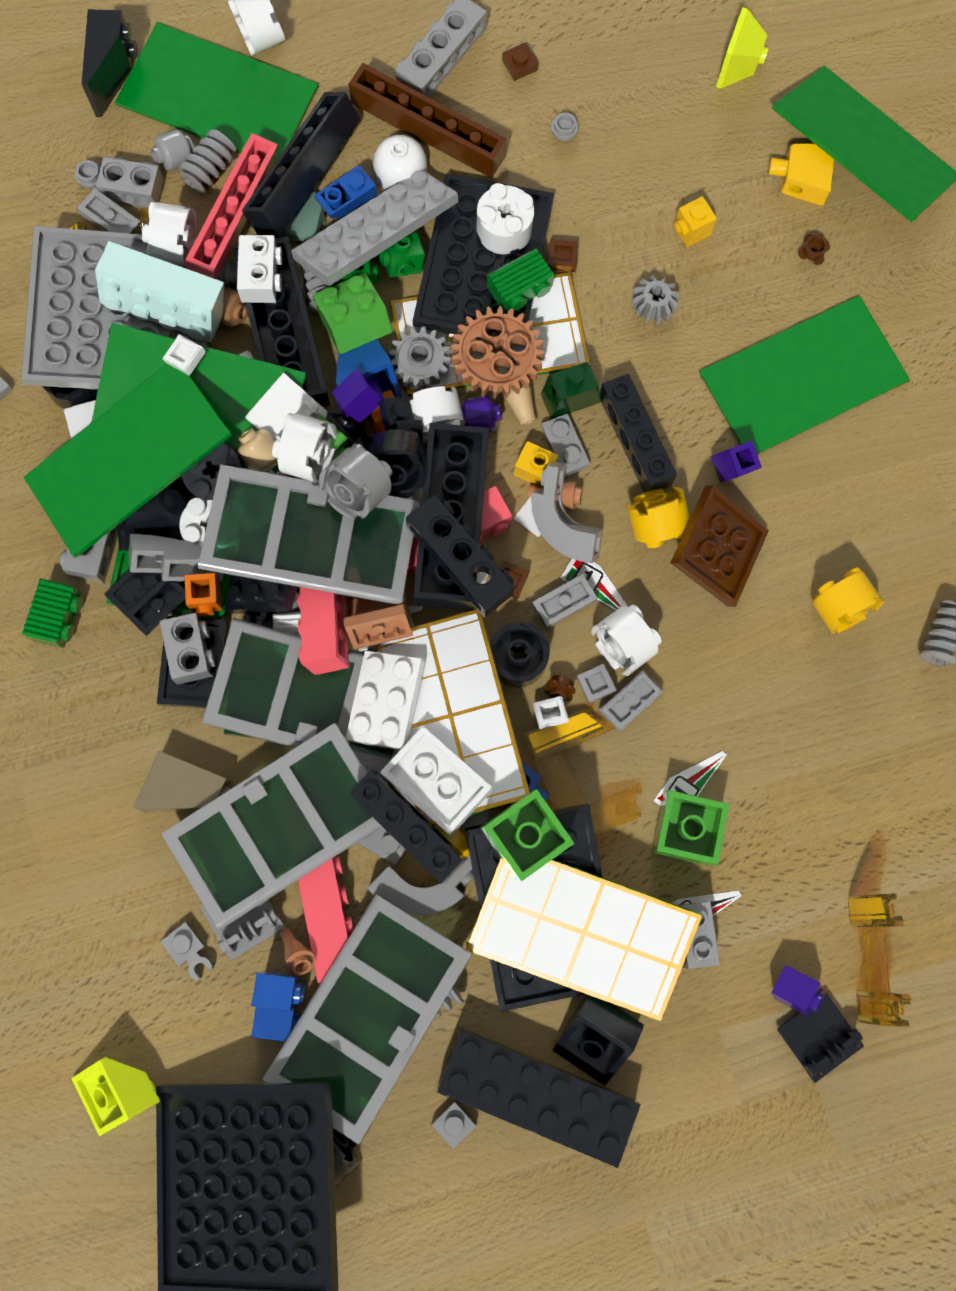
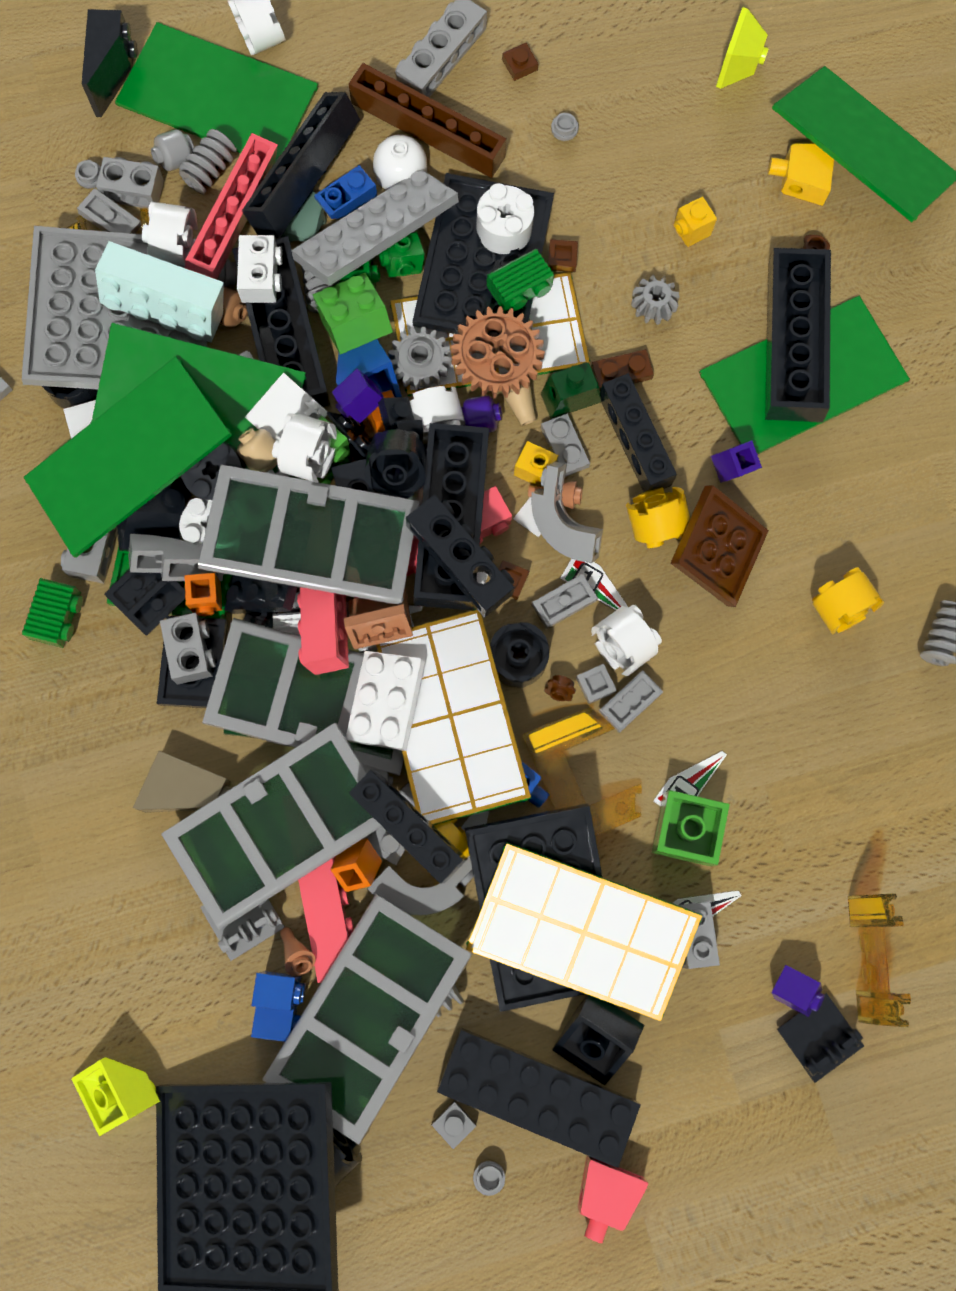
light grey plate [160,922,214,981] -> none
white tile [162,334,206,376] -> none
light grey brick [319,444,392,519] -> none
white plate [380,726,493,837] -> none
bright green brick [480,789,575,882] -> none
white slope [533,696,569,729] -> none
none -> orange brick [330,838,382,892]
none -> light grey plate [473,1161,505,1196]
none -> coral torso [578,1155,648,1243]
none -> reddish brown plate [591,349,654,390]
none -> black brick [765,248,831,422]

